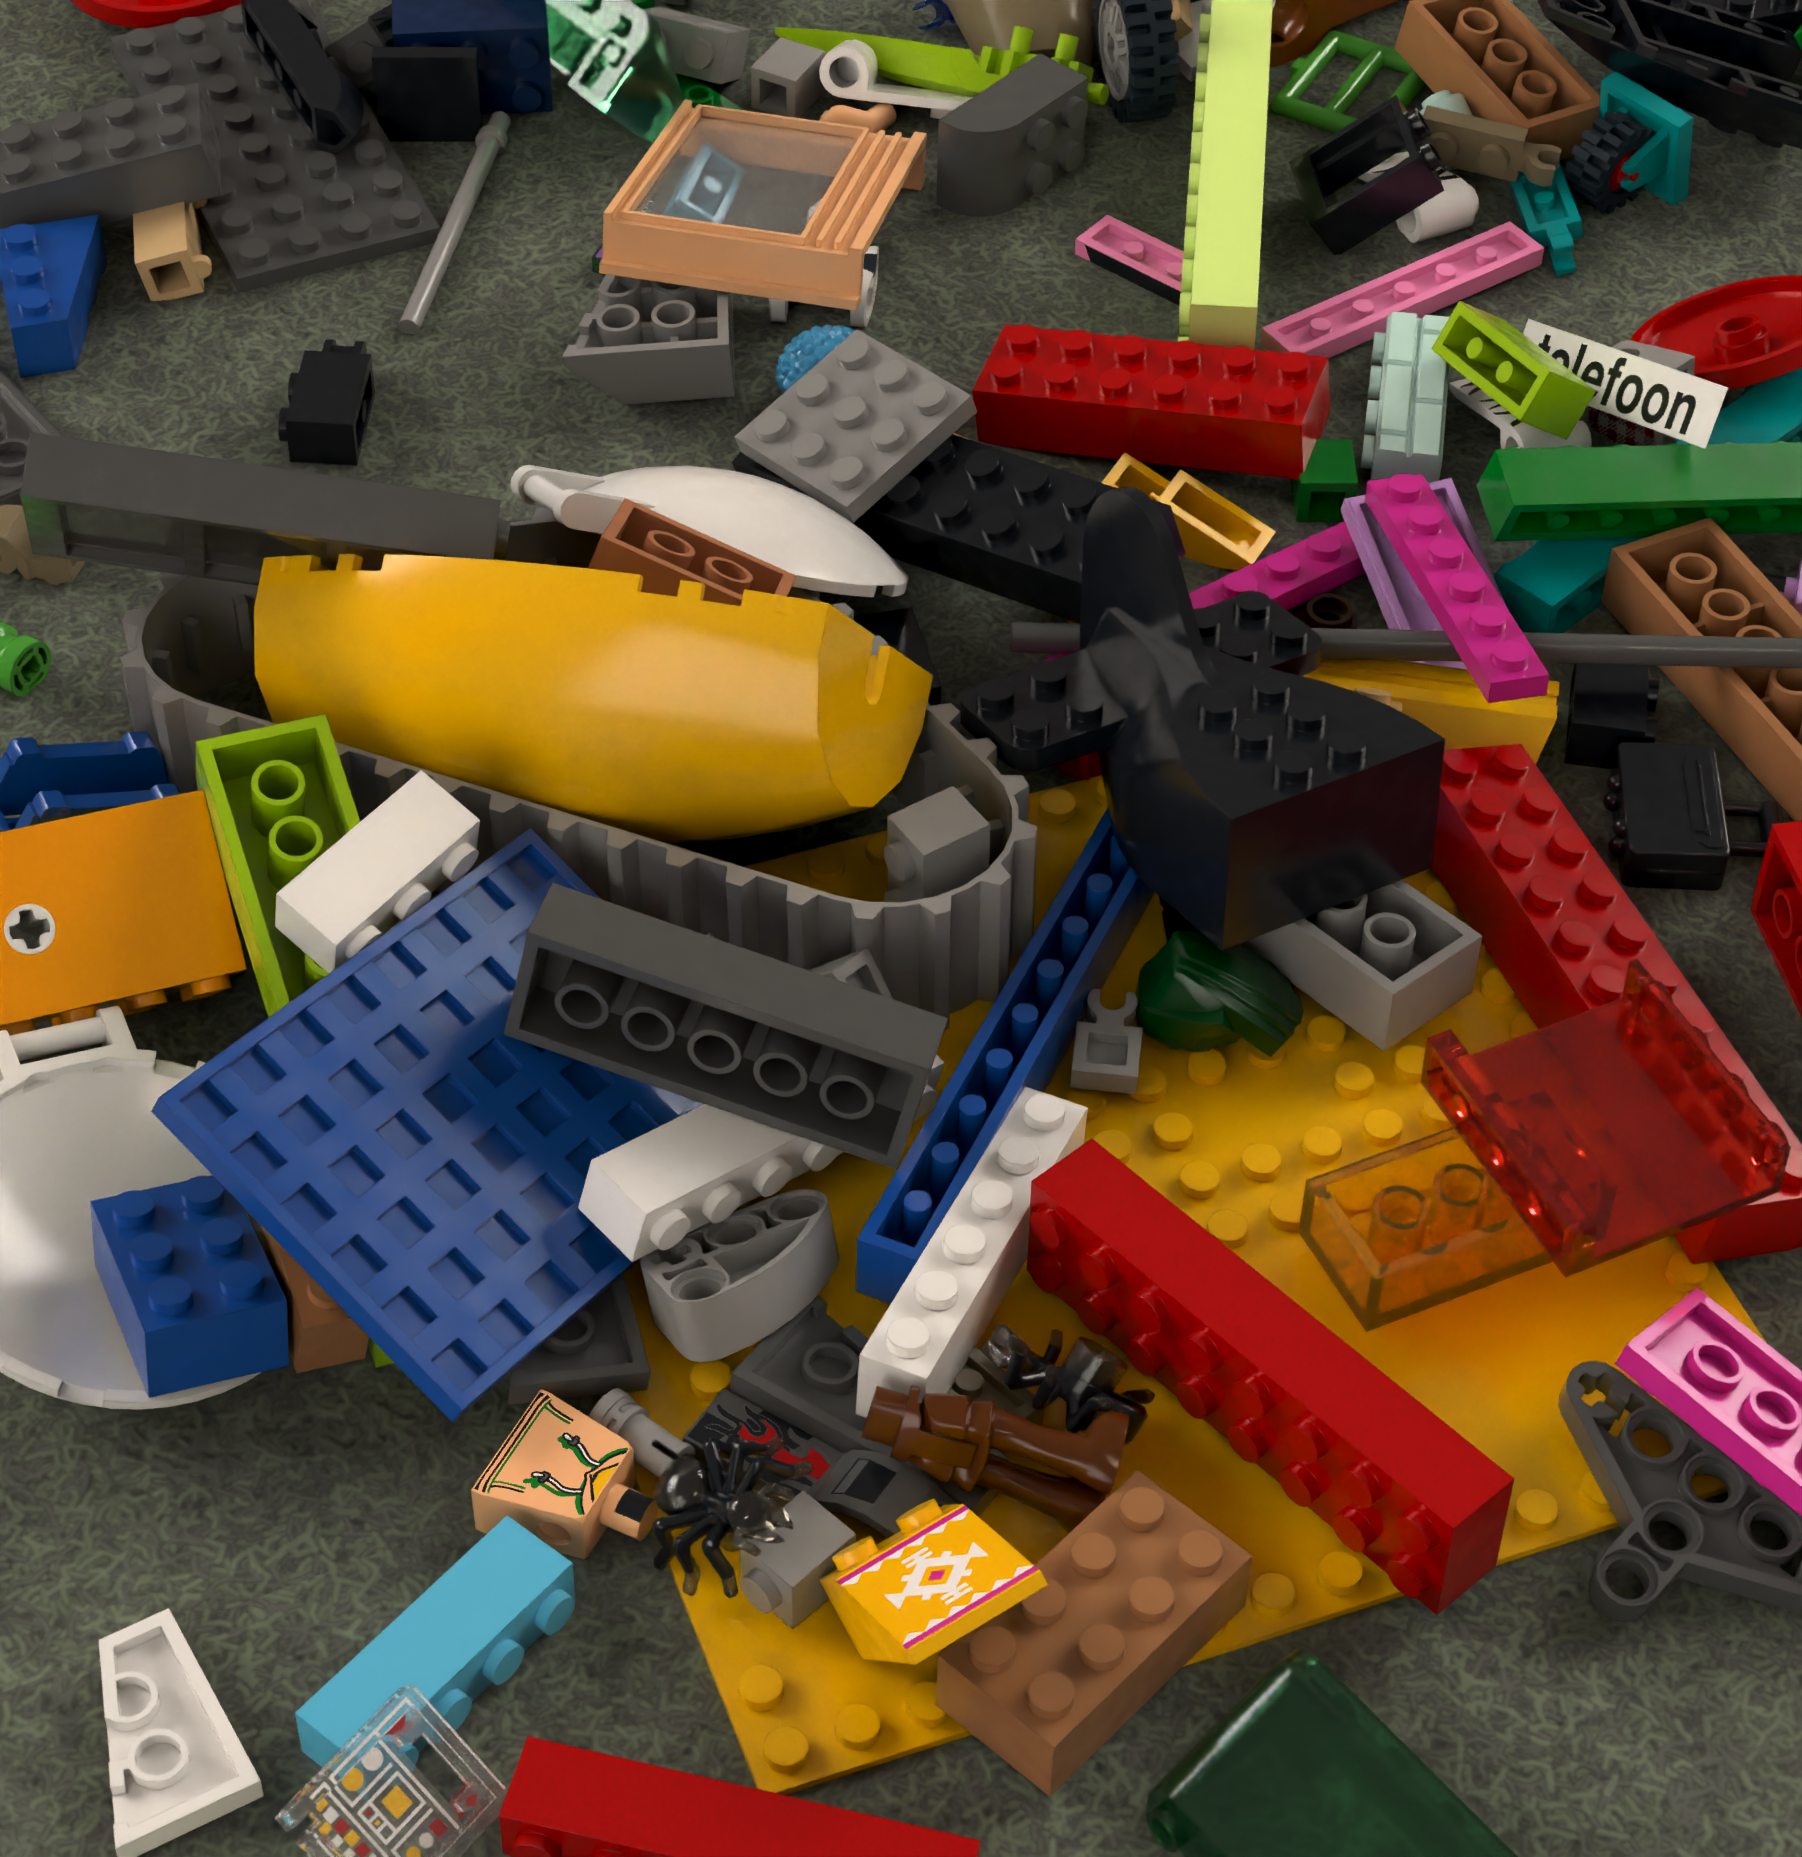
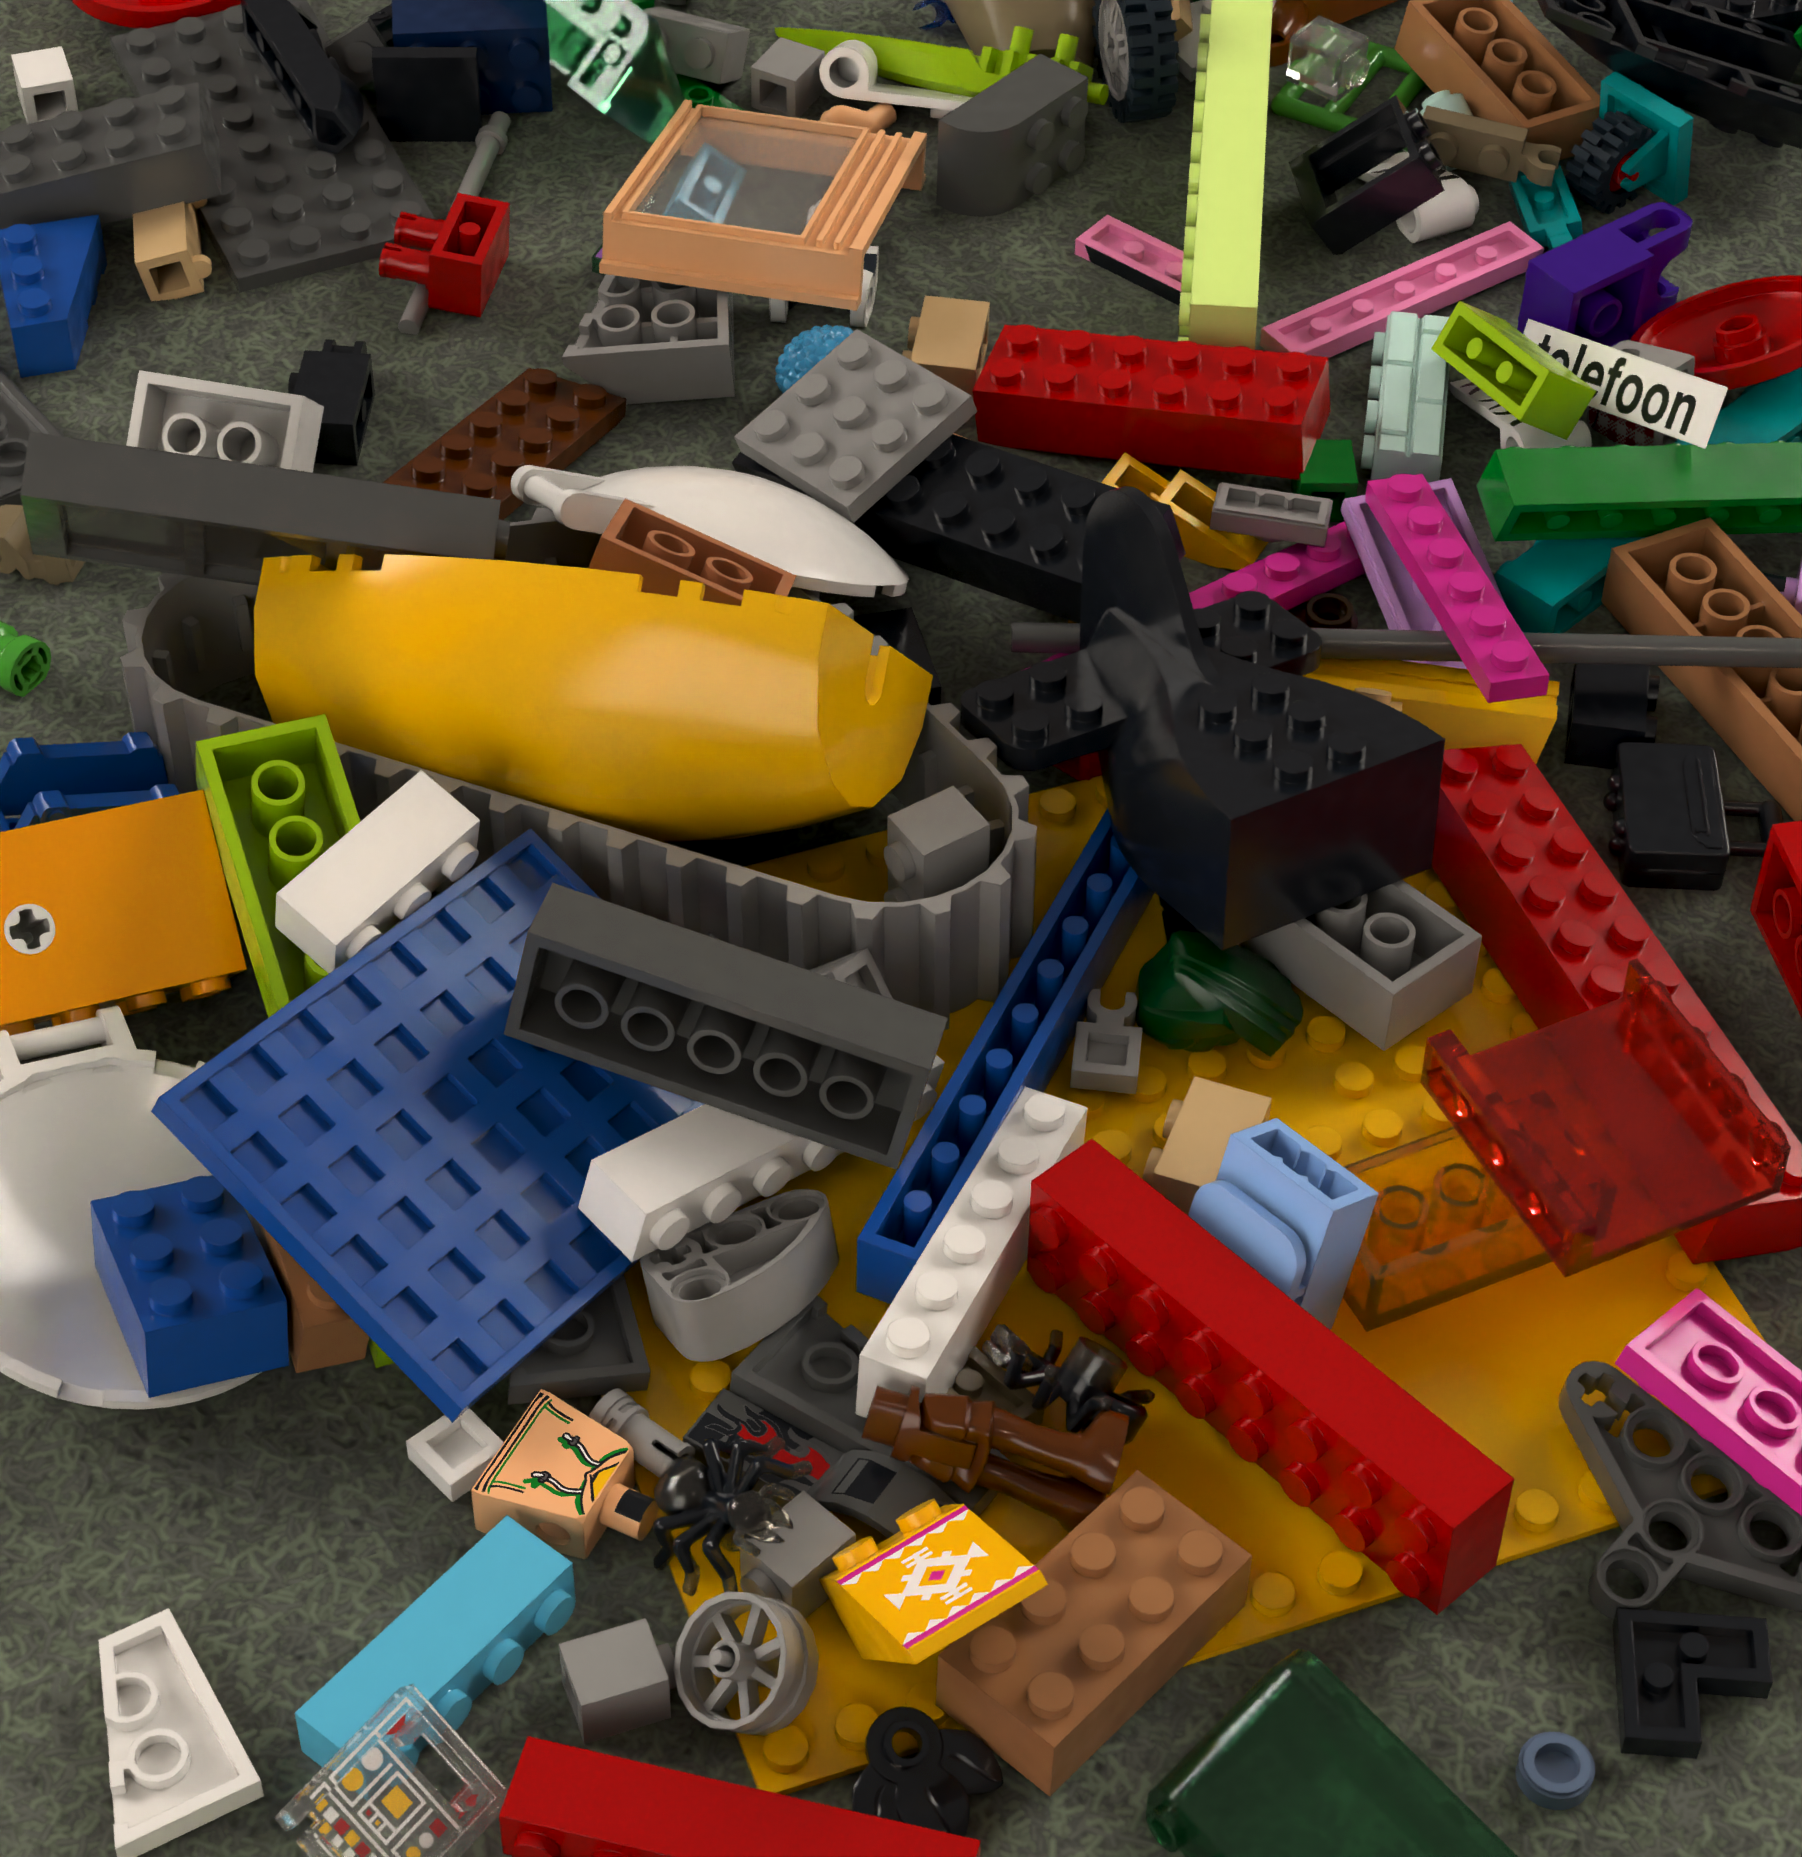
none -> white brick [11,46,78,125]
none -> white brick [126,370,324,473]
none -> red brick [379,193,510,318]
none -> reddish brown plate [382,368,627,520]
none -> white plate [406,1408,504,1502]
none -> light grey brick [559,1618,677,1744]
none -> light grey wheel [673,1591,819,1736]
none -> black plate [852,1707,1003,1837]
none -> tan brick [902,295,990,398]
none -> tan brick [1143,1076,1272,1215]
none -> light blue brick [1188,1118,1379,1330]
none -> light grey plate [1209,482,1333,547]
none -> clear brick [1286,15,1370,102]
none -> sand blue tile [1516,1732,1595,1810]
none -> dark purple brick [1517,202,1693,347]
none -> black plate [1612,1608,1773,1759]

